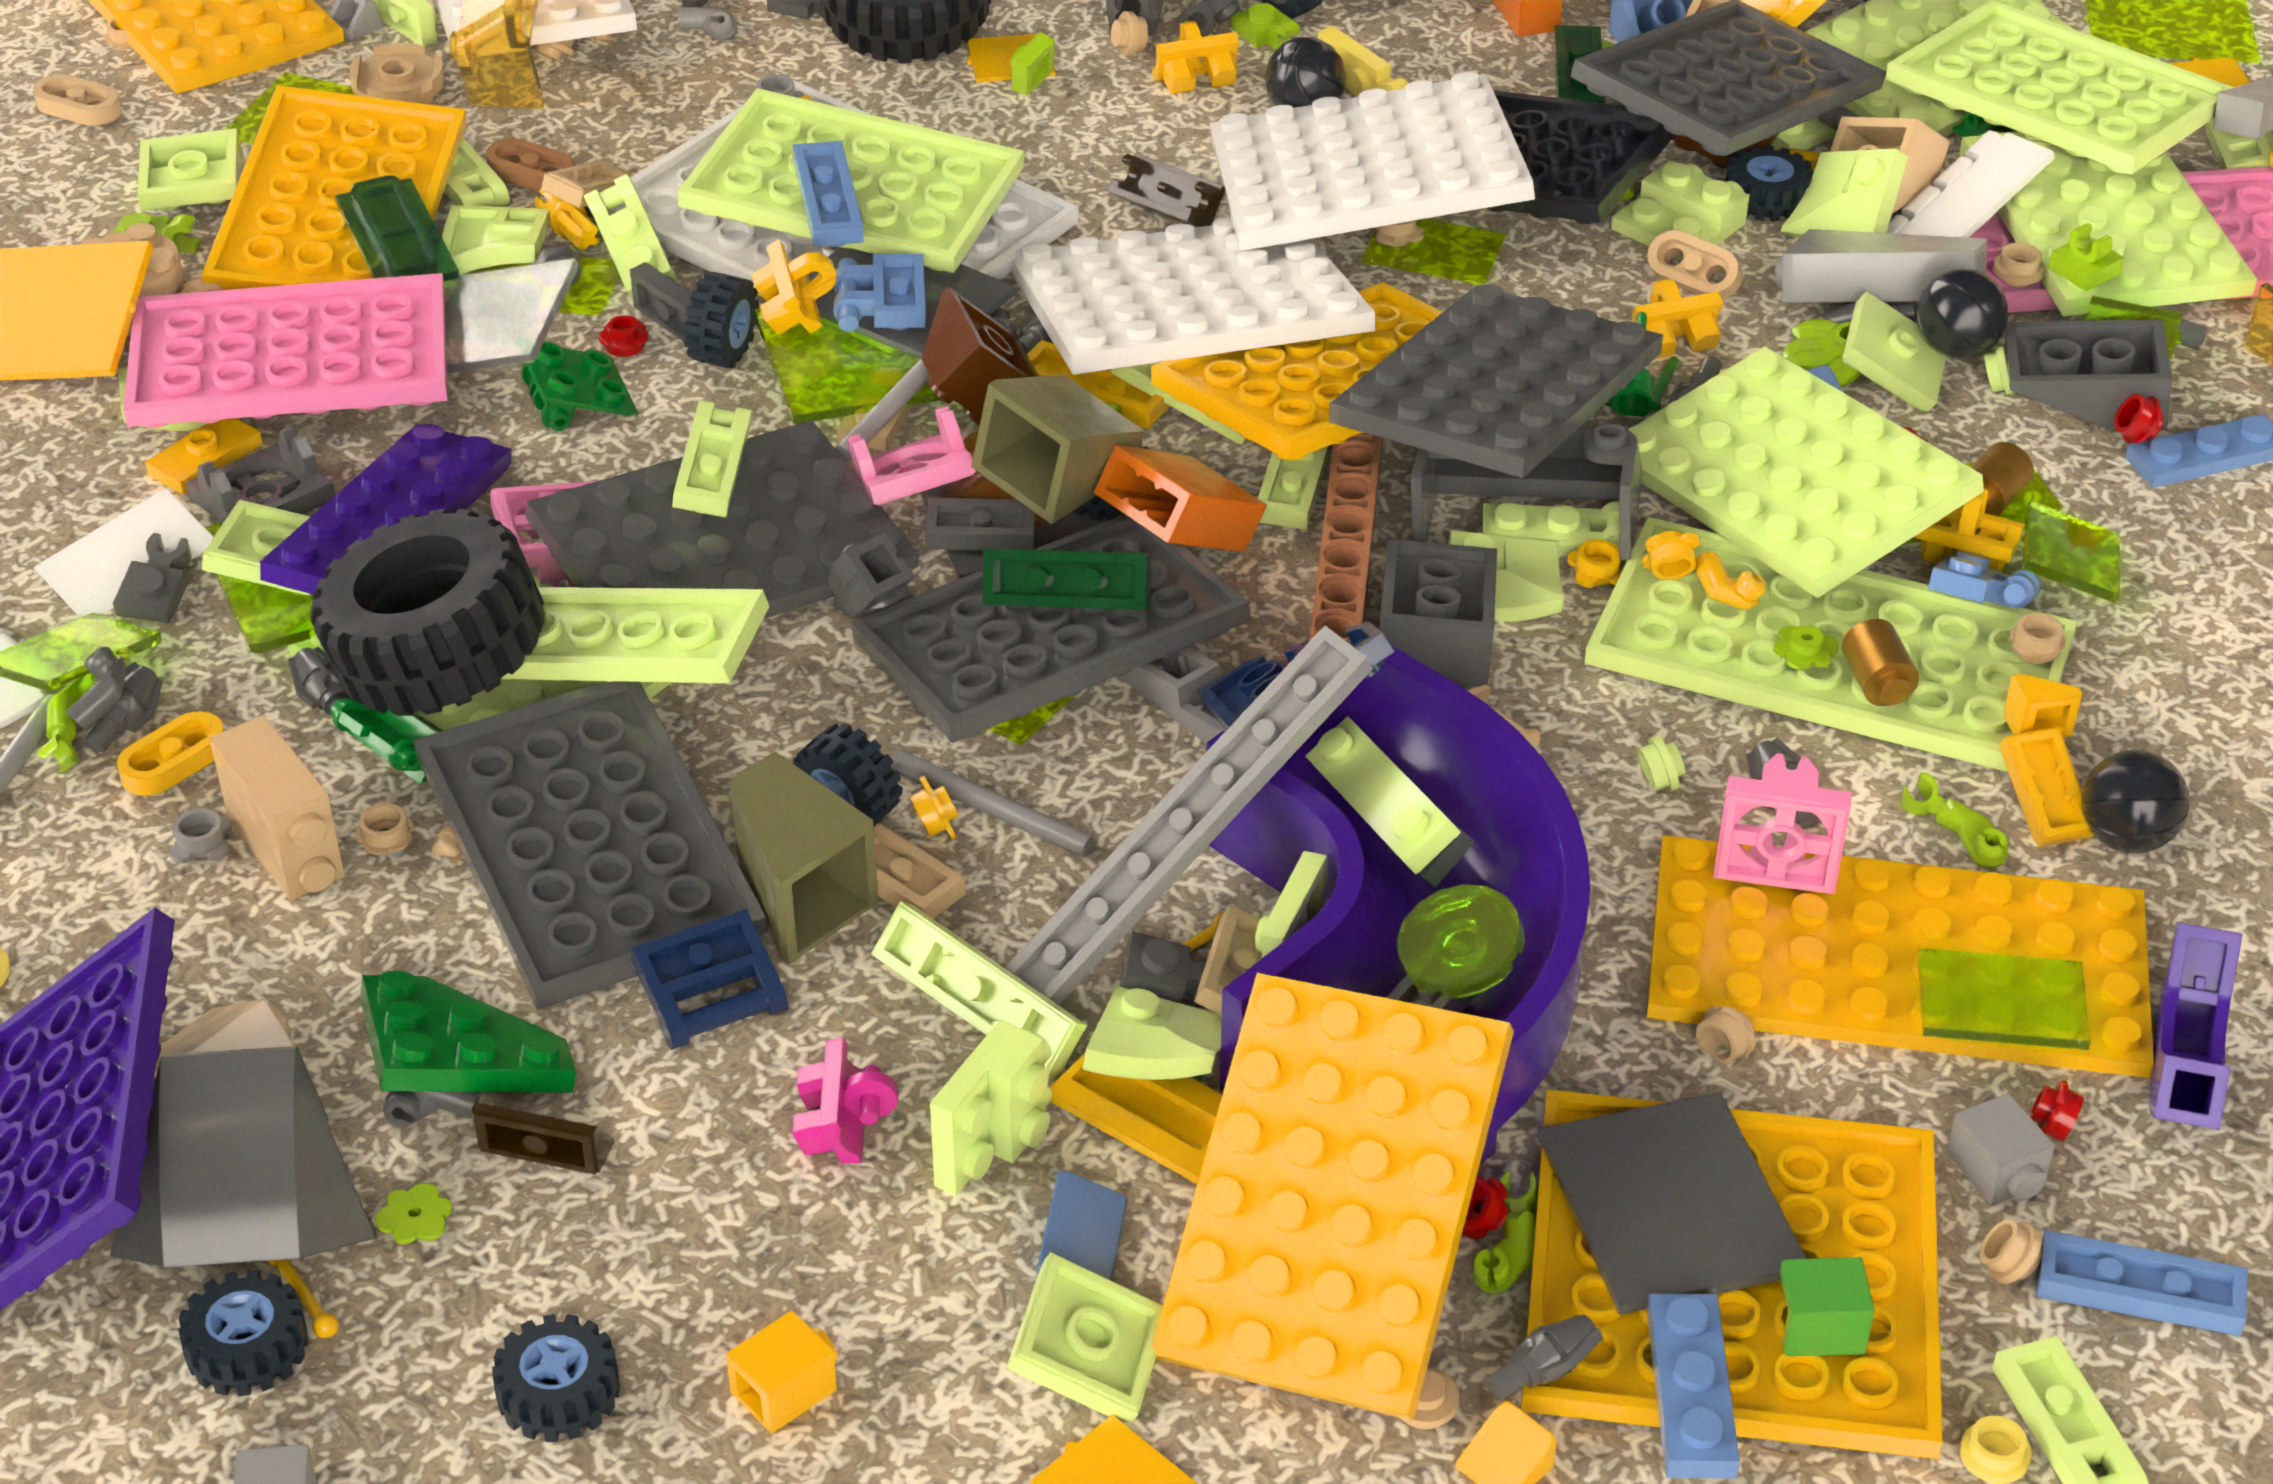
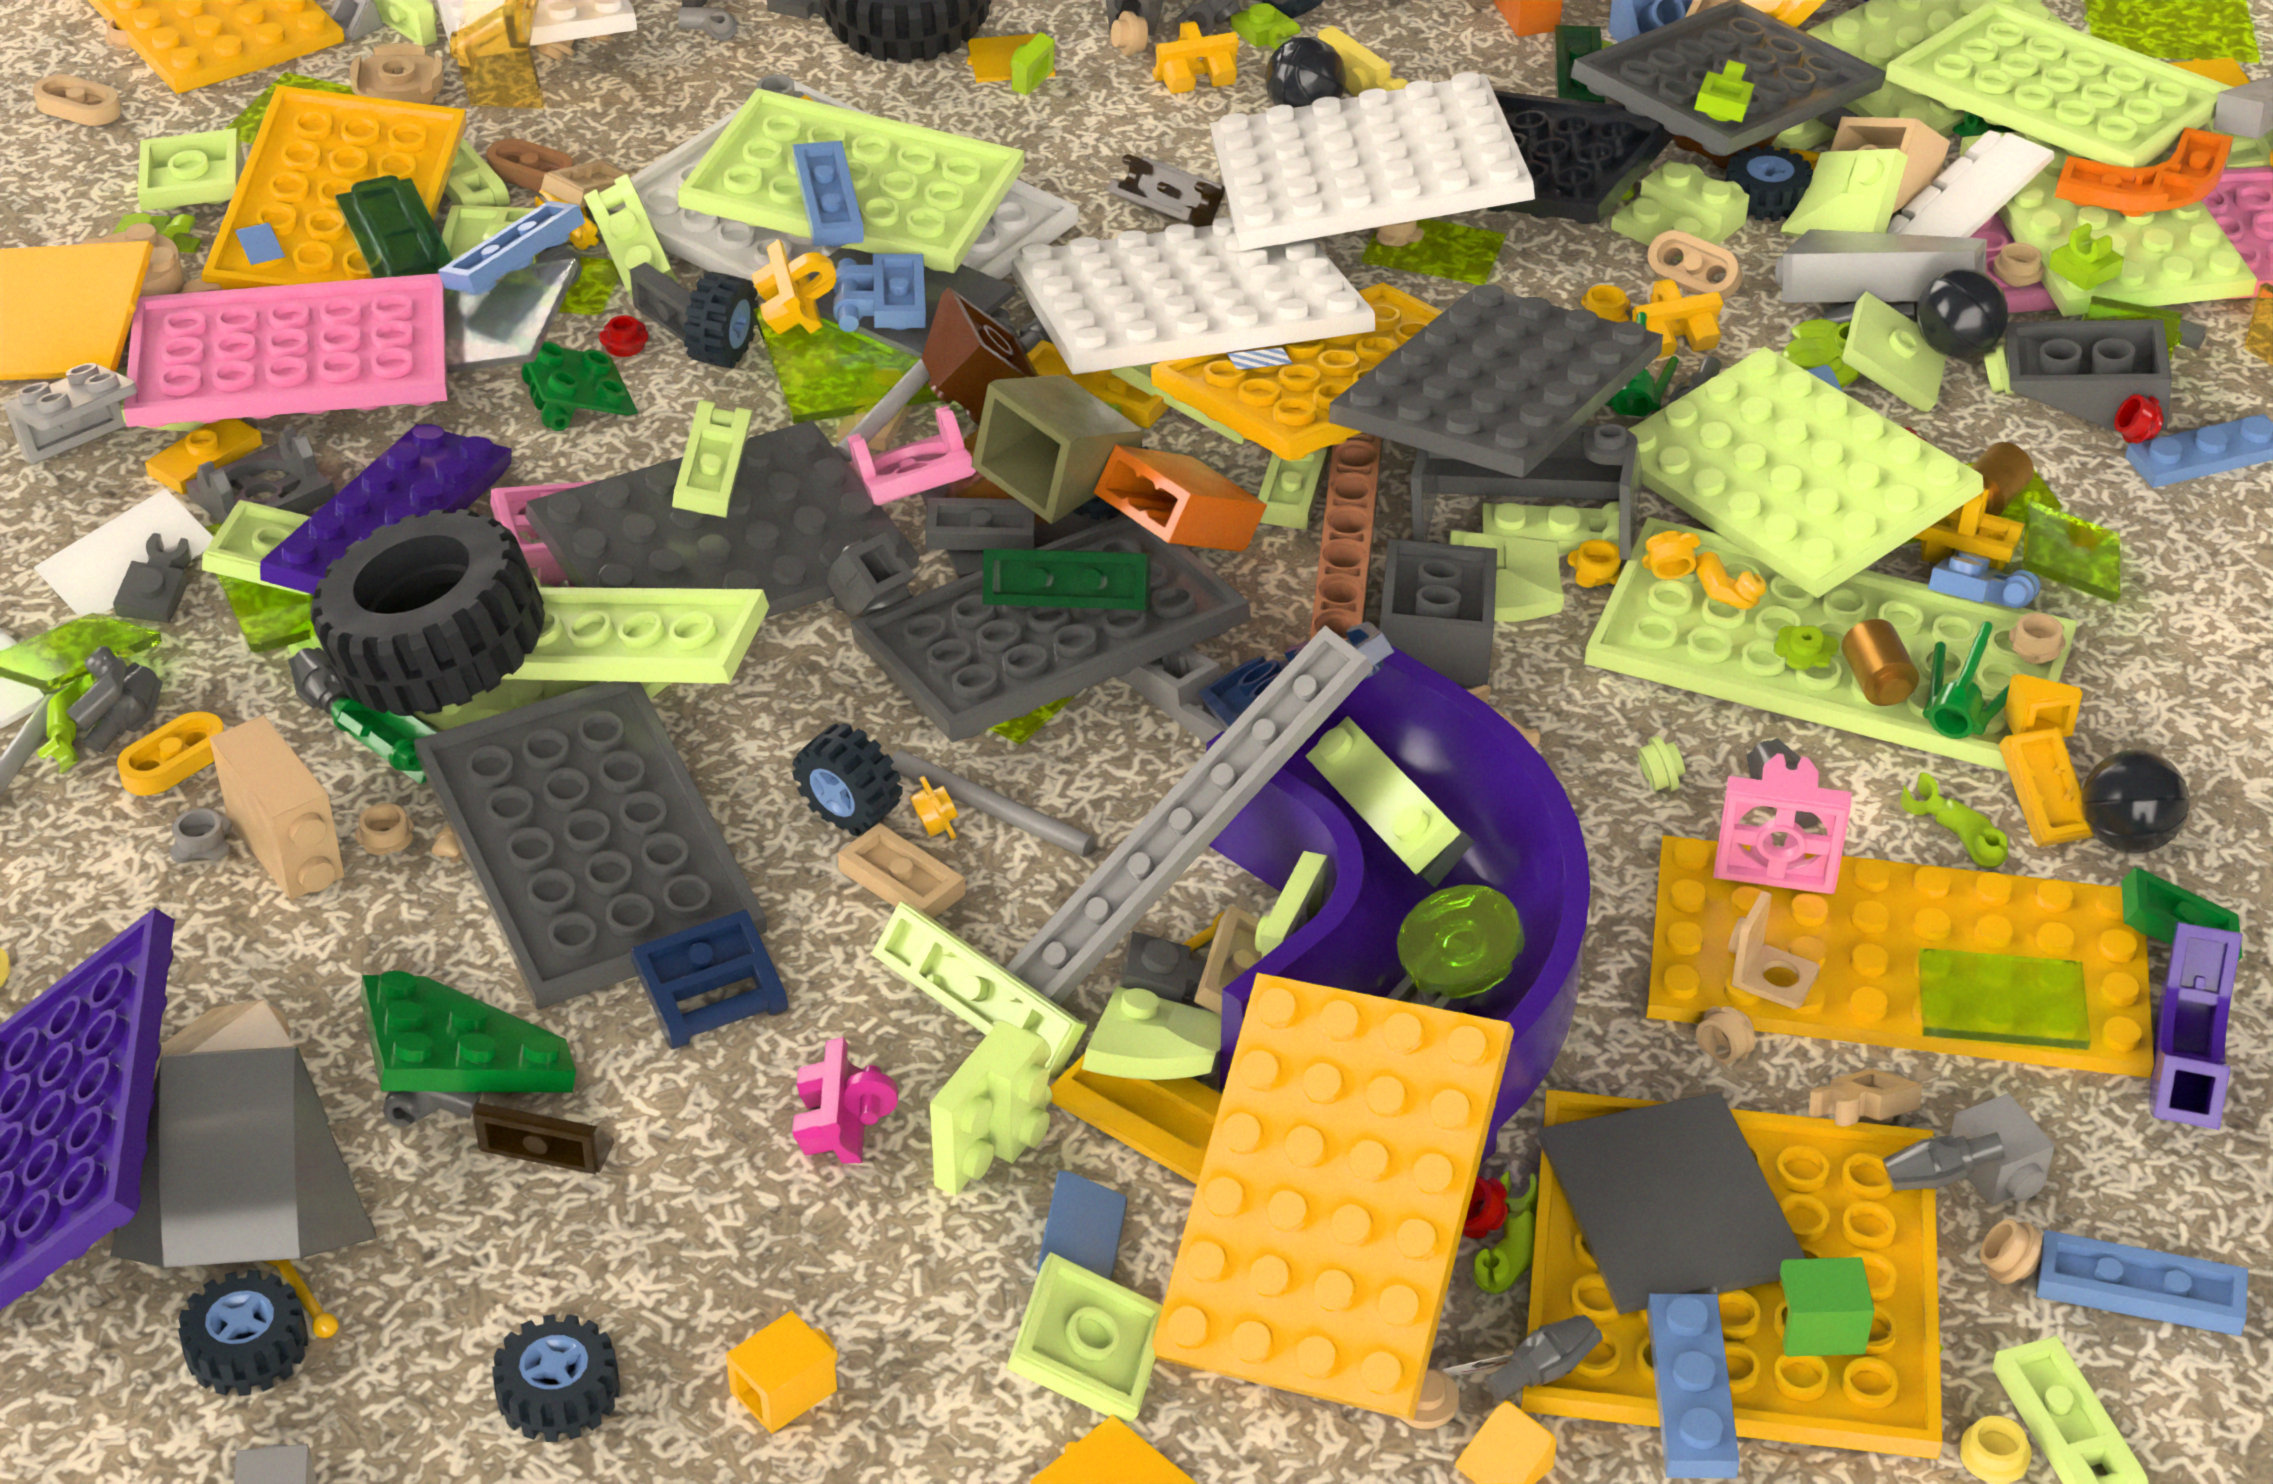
lime plant [375,1183,453,1245] -> none
olive slope [730,751,878,965] -> none
red plate [2029,1080,2084,1142] -> none
none -> light grey bracket [3,363,138,465]
none -> medium blue sticker [235,222,285,265]
none -> medium blue plate [438,200,586,295]
none -> sticker [1227,347,1293,370]
none -> white sticker [1442,1355,1511,1376]
none -> yellow plate [1581,284,1631,323]
none -> lime plate [1694,60,1755,123]
none -> tan bracket [1728,891,1820,1009]
none -> tan plate [1809,1068,1922,1126]
none -> dark grey piece [1883,1132,2005,1191]
none -> green plant [1922,621,2010,739]
none -> orange plate [2055,127,2234,217]
none -> green plate [2121,866,2243,961]

